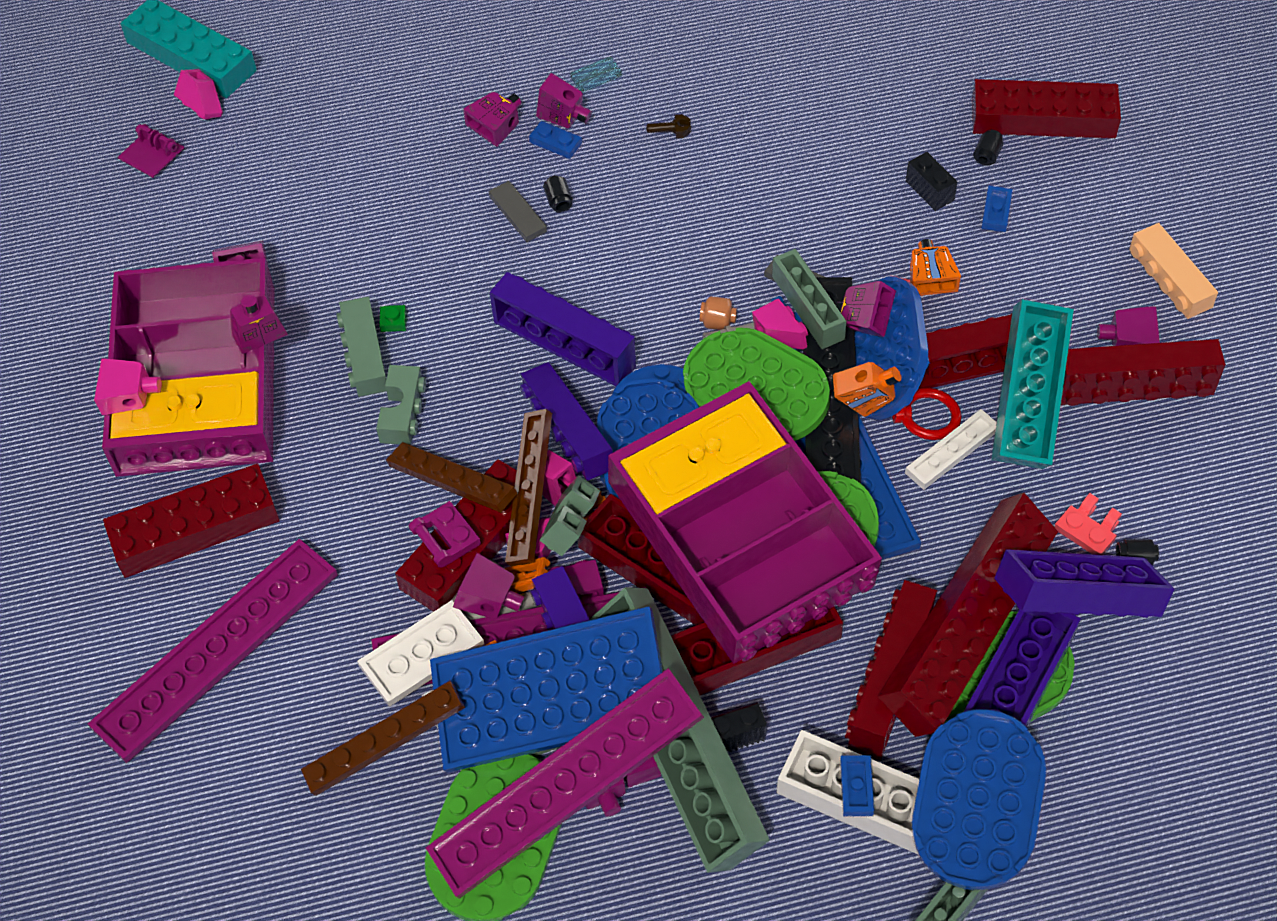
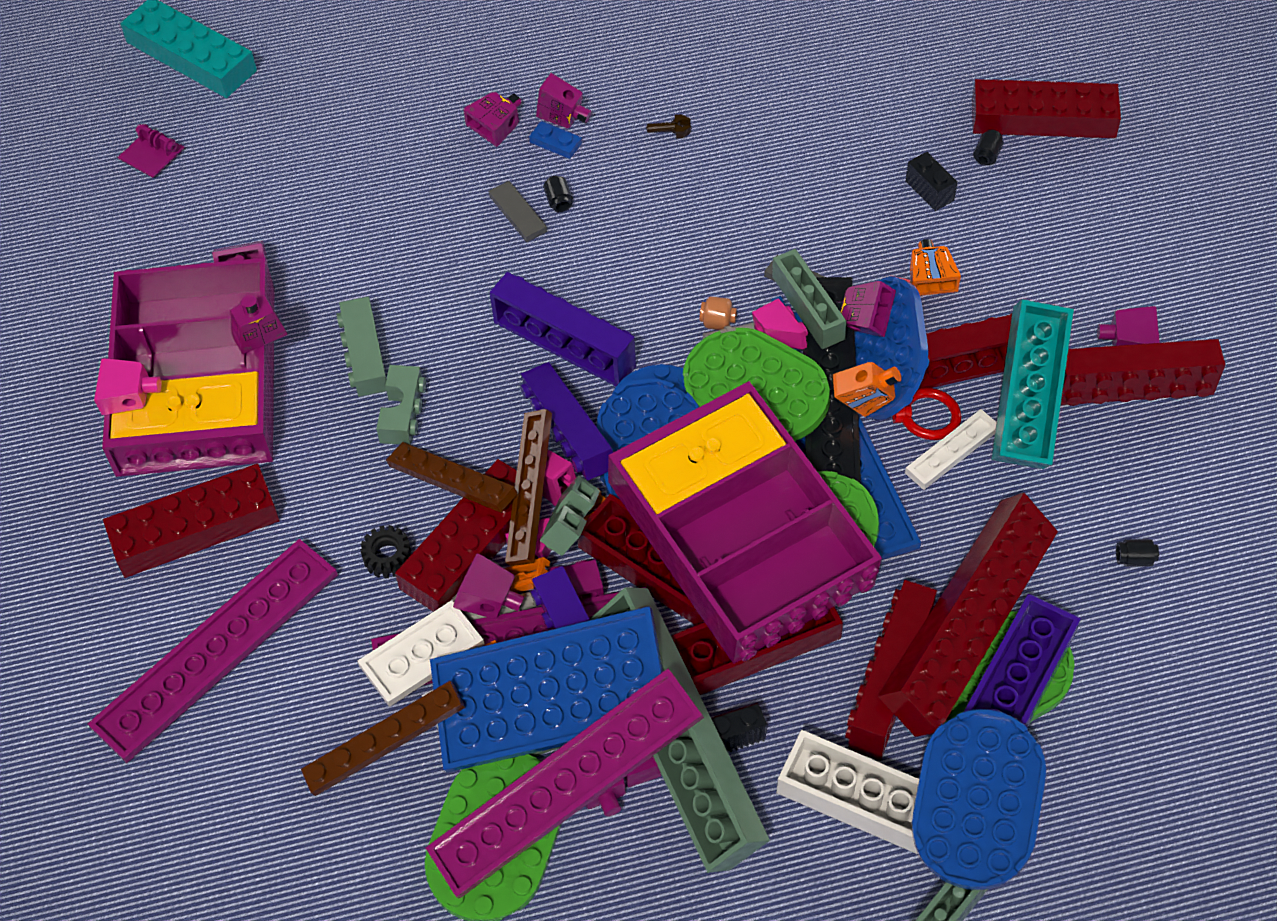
dark pink slope [174,69,222,119] -> none
green plate [379,305,406,332] -> none
magenta plate [409,501,481,568] -> none
clear light blue tile [570,56,622,92] -> none
blue plate [840,755,874,817] -> none
blue plate [981,185,1013,232] -> none
dark purple brick [994,549,1175,618] -> none
coral plate [1055,493,1122,555] -> none
light nougat brick [1129,223,1218,319] -> none
none -> black tyre [360,525,412,578]

